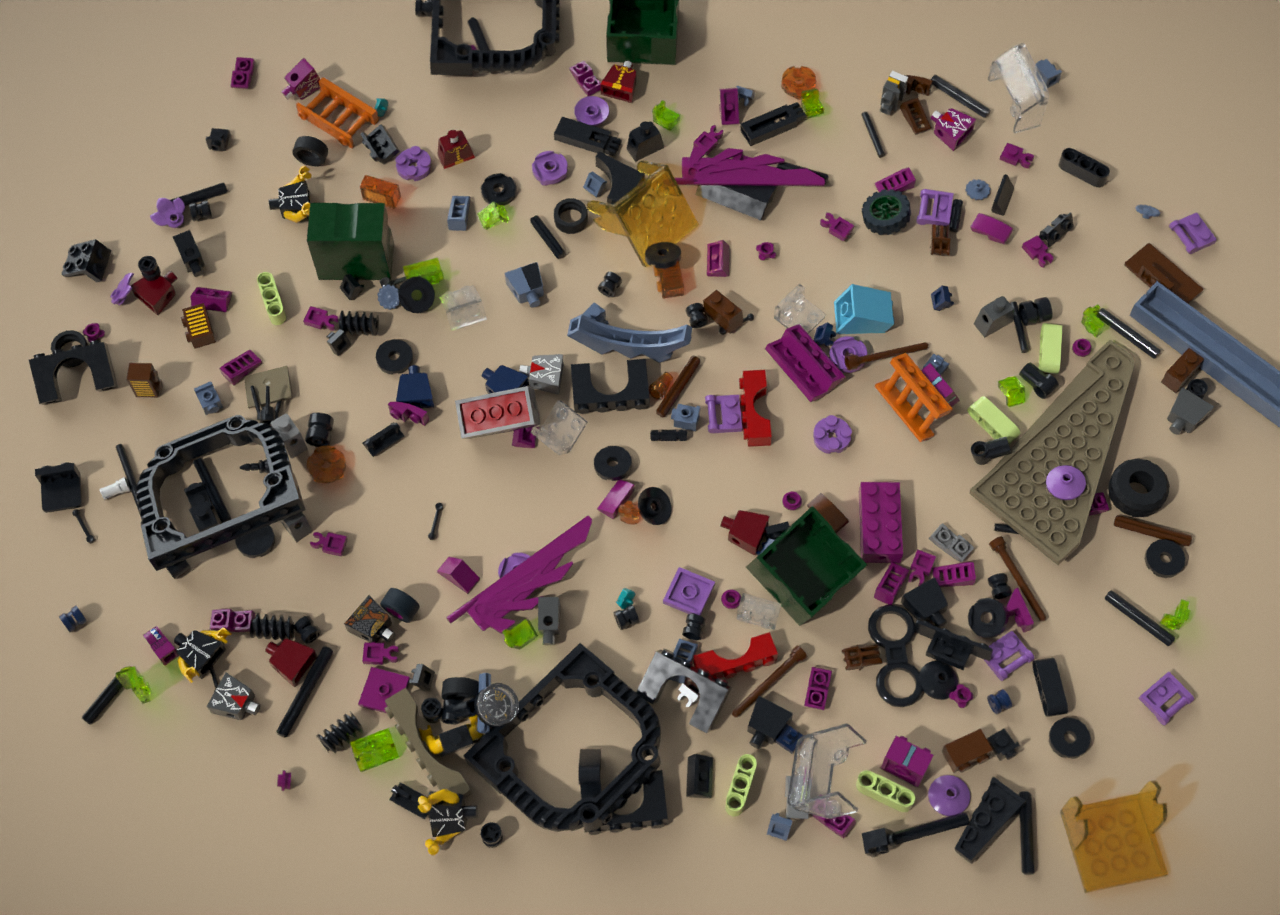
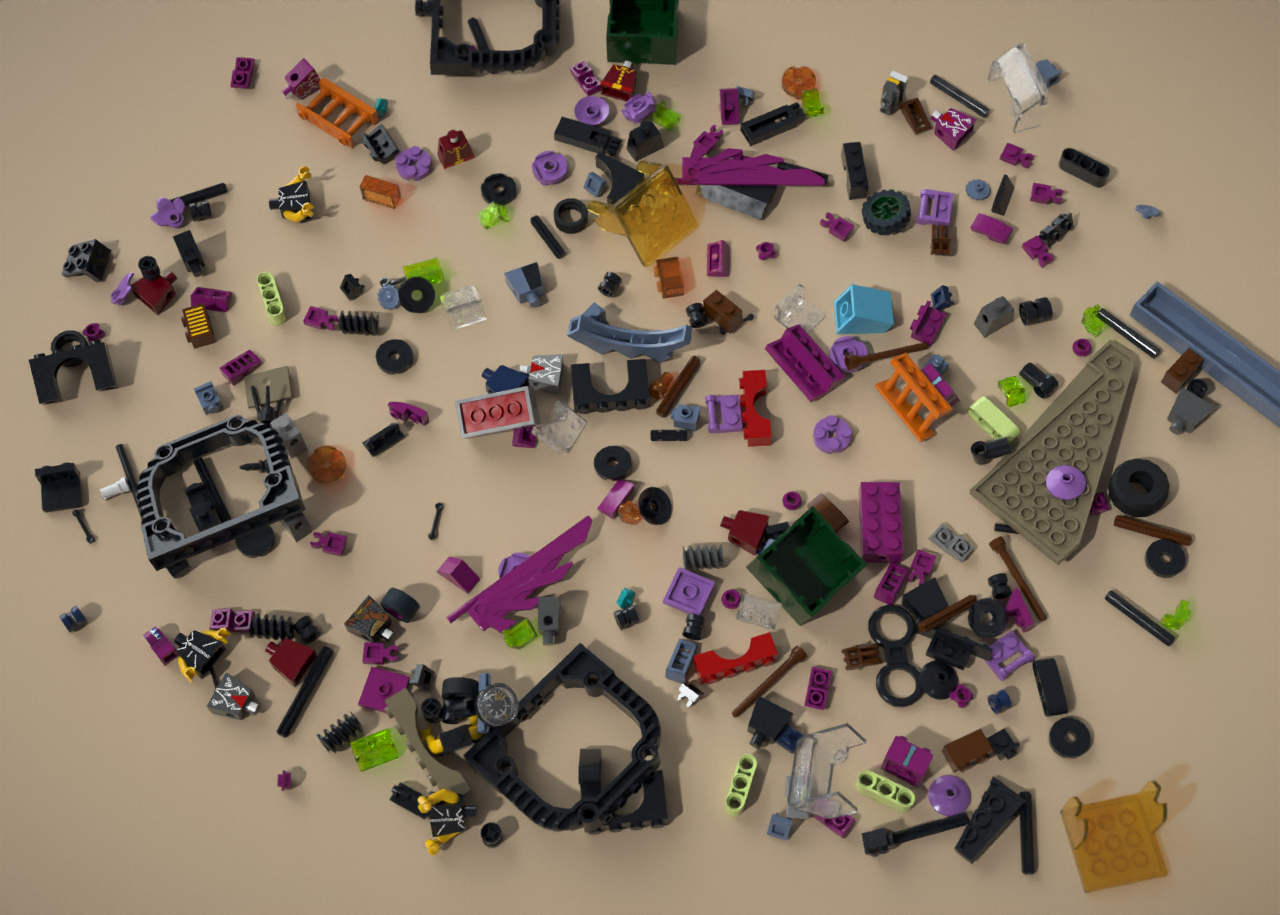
black axle [82,671,129,724] -> none
clear neon green bracket [115,666,152,704] -> none
reddish brown brick [126,363,163,398] -> none
black bracket [205,128,230,151] -> none
black tyre [292,136,328,167] -> none
black wheel [305,412,334,447] -> none
dark green tile [307,203,394,280] -> none
black tile [326,329,351,356] -> none
dark blue torso [396,365,434,408] -> none
sand blue slope [447,196,470,231] -> none
arch [636,649,732,733] -> none
black tile [645,242,681,269] -> none
black slope [686,754,713,798] -> none
dark blue tile [814,322,837,346] -> none
black bar [861,112,885,158] -> none
magenta slope [875,167,916,192] -> none
reddish brown slope [904,75,933,96] -> none
magenta slope [932,562,976,587] -> none
black axle [949,199,963,232] -> none
black bar [1010,301,1029,353] -> none
yellowish green beam [1038,323,1062,374] -> none
reddish brown bracket [1124,243,1203,303] -> none
medium lavender plate [1138,671,1194,725] -> none
medium lavender plate [1169,212,1217,254] -> none
none -> medium lavender plate [622,92,657,124]
none -> dark grey piece [683,544,723,570]
none -> black arch [841,142,869,200]
none -> magenta bracket [910,300,947,346]
none -> reddish brown axle [918,595,978,633]
none -> magenta plate [1030,183,1063,204]

